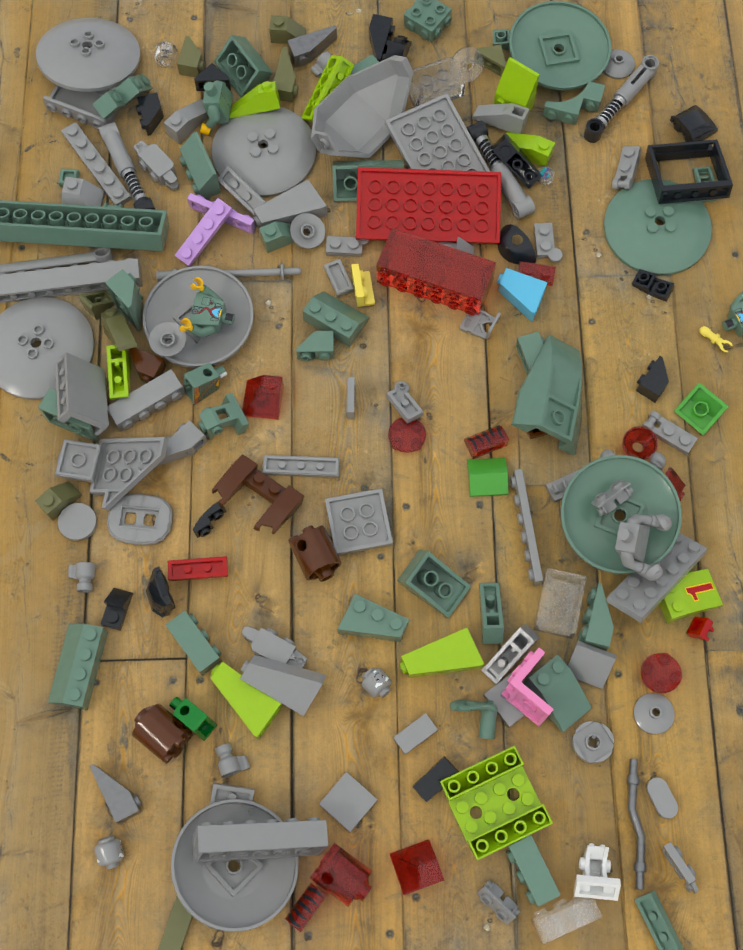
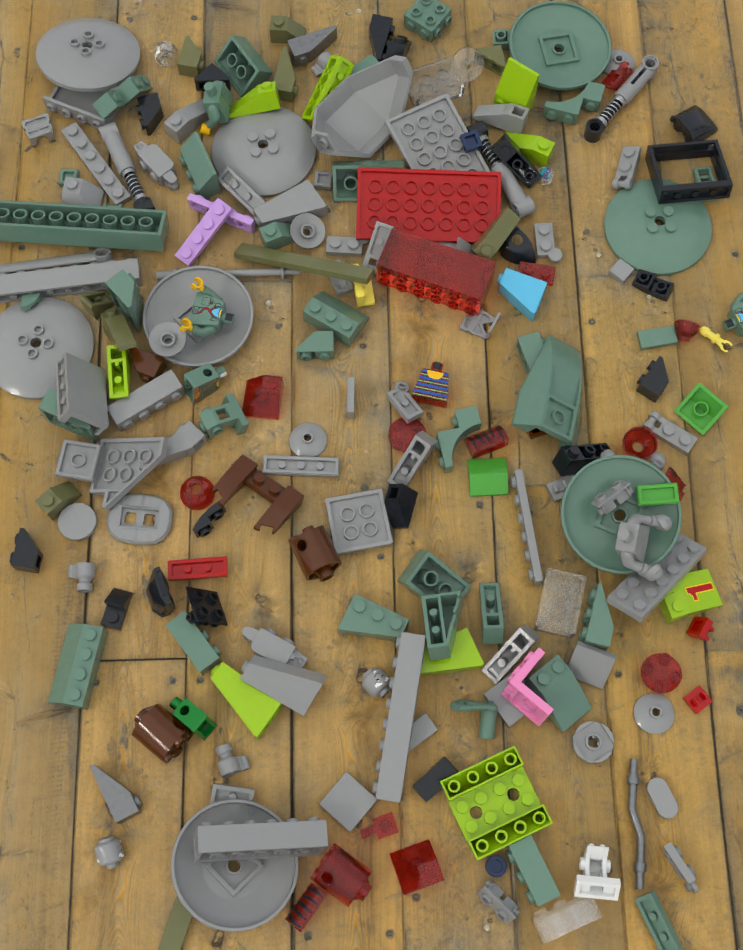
none -> black slope [10,528,43,574]
none -> light grey piece [21,113,55,146]
none -> sand green tile [21,292,42,312]
none -> clear red piece [180,476,215,510]
none -> black hinge [186,587,228,627]
none -> olive tile [234,243,374,284]
none -> light grey dish [289,423,327,457]
none -> light grey tile [314,171,333,190]
none -> clear red plate [360,812,399,840]
none -> light grey plate [362,221,394,276]
none -> light grey brick [372,632,426,803]
none -> black slope [384,483,418,529]
none -> light grey slope [387,430,438,486]
none -> torso [412,362,449,408]
none -> sand green wedge [421,590,463,661]
none -> sand green arch [435,406,481,474]
none -> dark blue tile [459,130,483,153]
none -> olive slope [470,206,521,263]
none -> dark blue tile [485,855,507,877]
none -> black slope [552,443,611,476]
none -> clear red plate [602,61,632,91]
none -> light grey tile [608,259,634,284]
none -> sand green tile [636,325,678,351]
none -> bright green tile [636,483,679,507]
none -> clear red brick [674,320,700,342]
none -> red tile [682,685,713,715]

